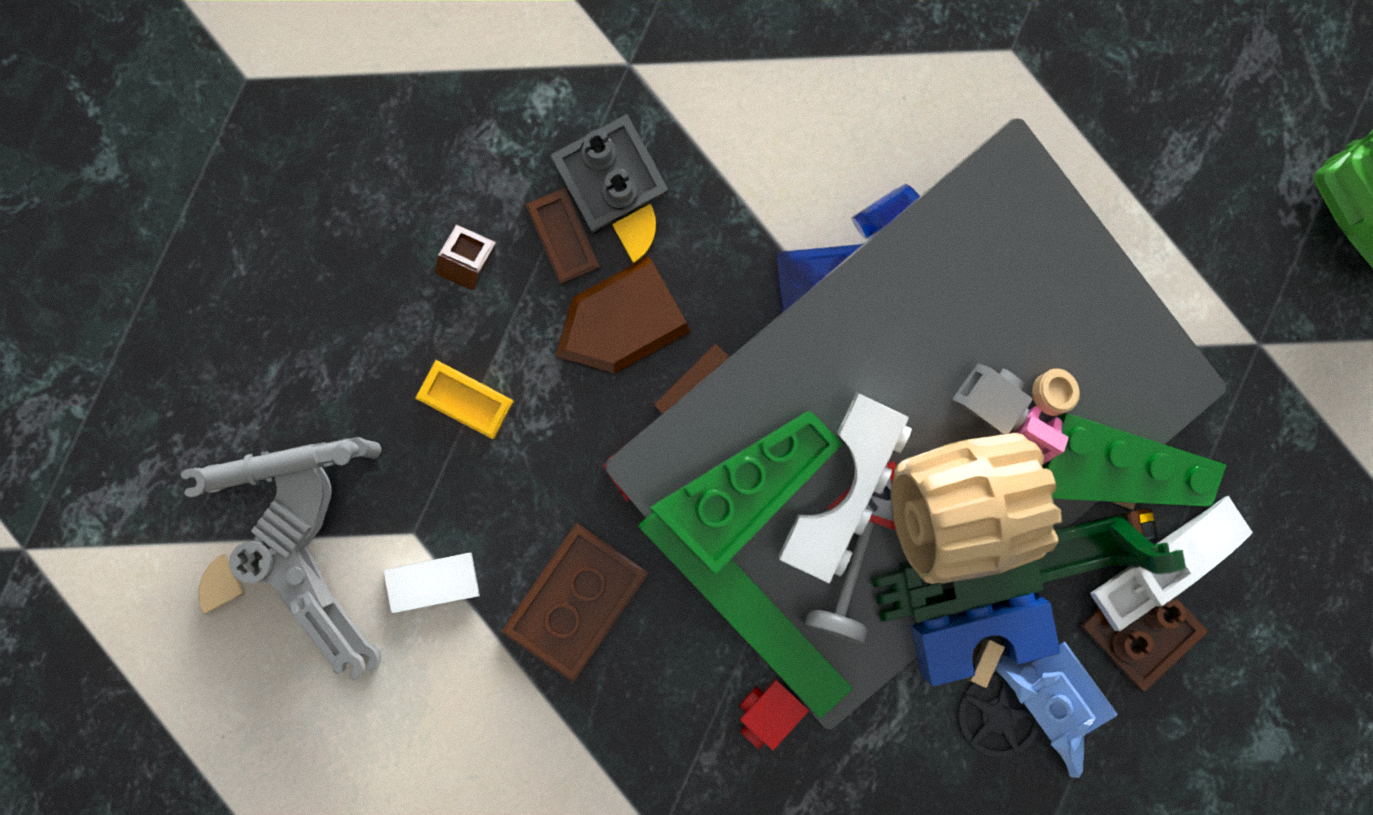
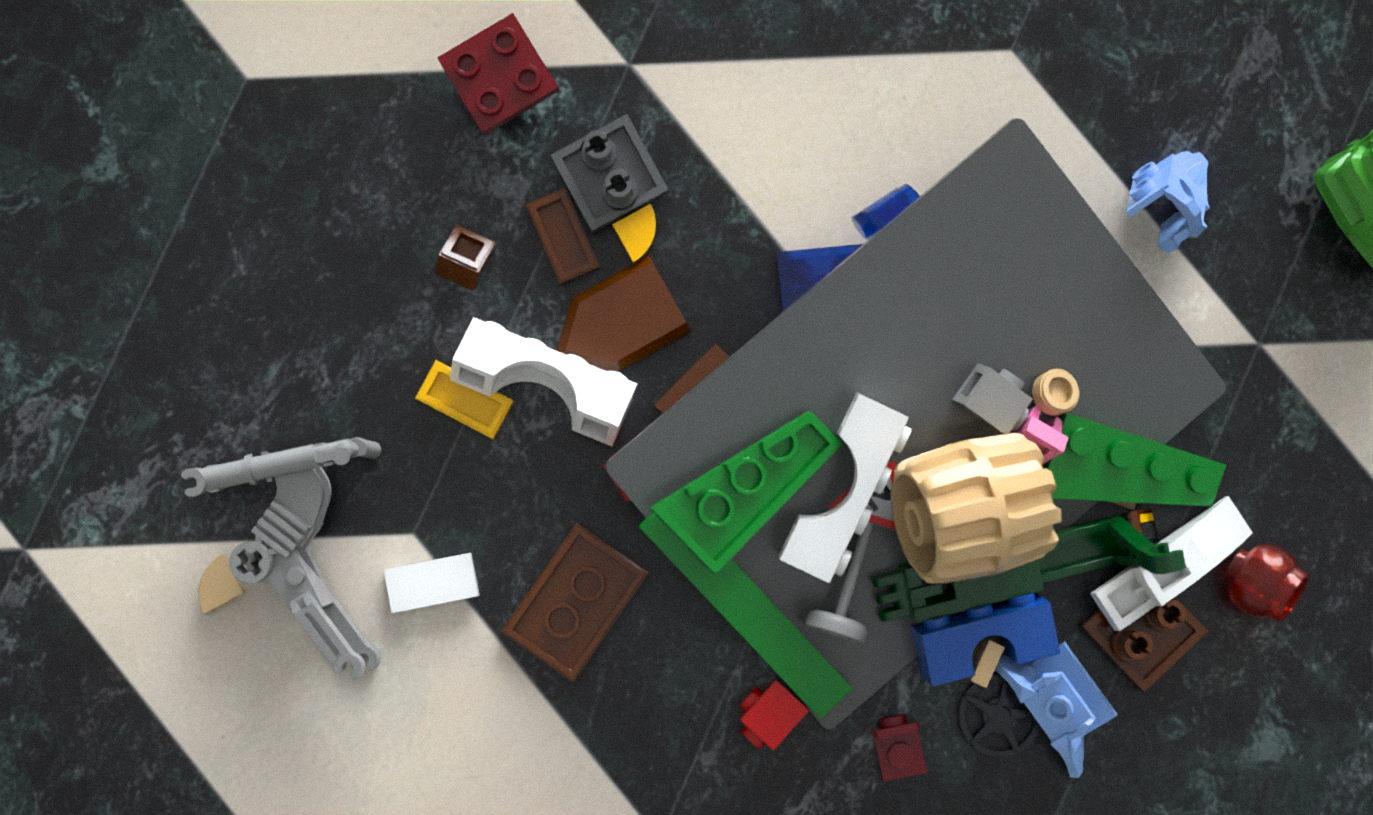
none -> dark red plate [437,13,559,136]
none -> white arch [450,317,637,447]
none -> dark red bracket [871,713,927,782]
none -> light blue piece [1126,151,1210,253]
none -> clear red piece [1225,543,1310,623]

